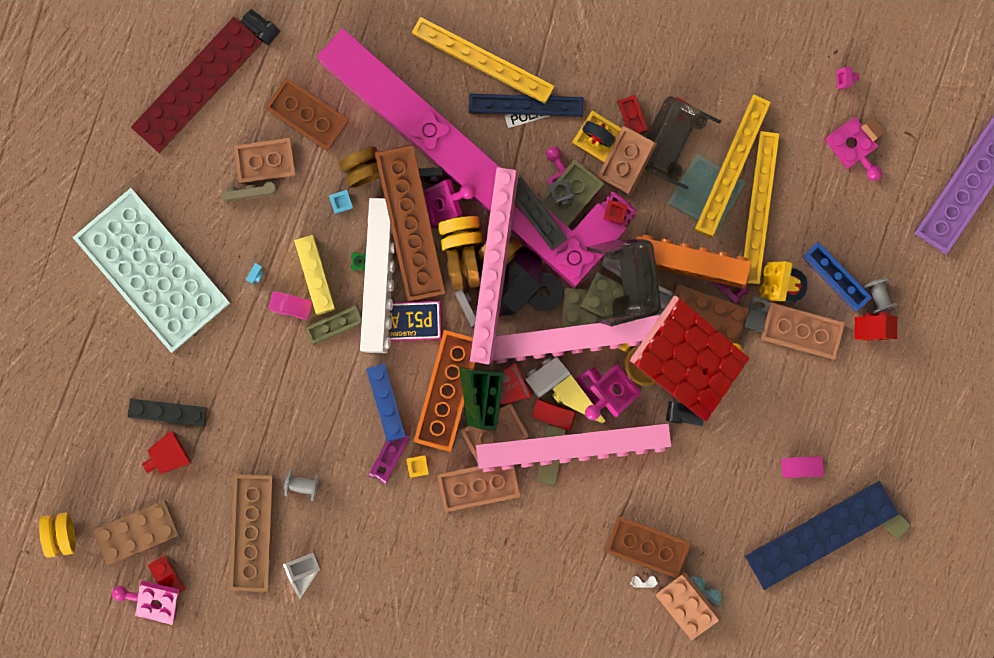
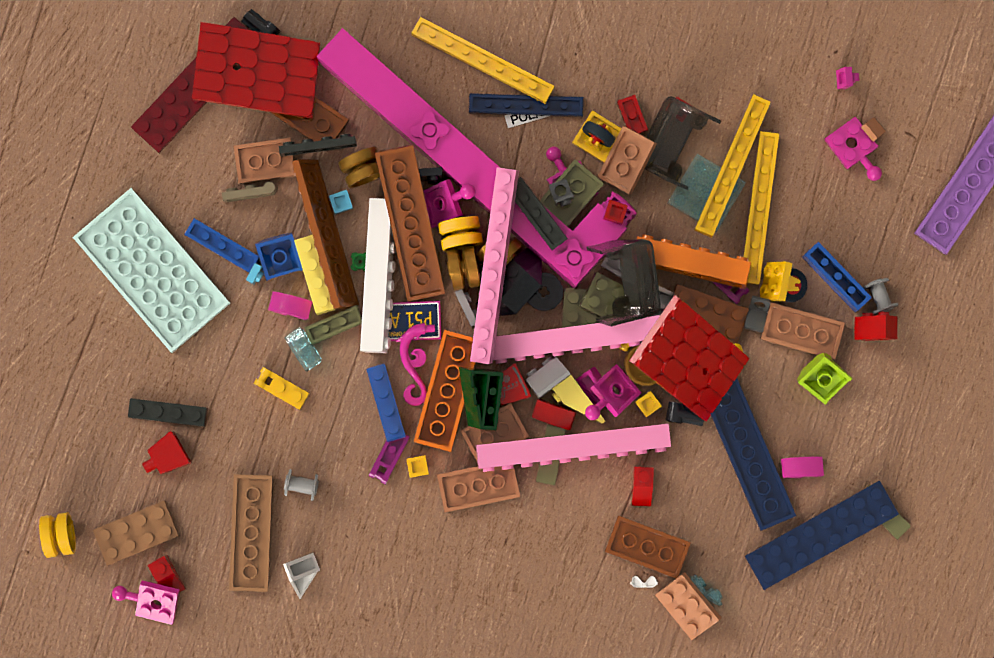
none -> blue plate [184,218,260,273]
none -> red piece [192,22,321,119]
none -> yellow plate [254,367,310,410]
none -> blue slope [255,233,303,281]
none -> pearl dark grey plate [279,134,357,157]
none -> clear light blue slope [284,327,322,371]
none -> dark orange plate [292,159,359,309]
none -> dark pink plant [396,323,435,406]
none -> red slope [632,467,654,506]
none -> yellow plate [635,391,662,418]
none -> dark blue plate [711,378,796,531]
none -> lime slope [797,353,852,405]

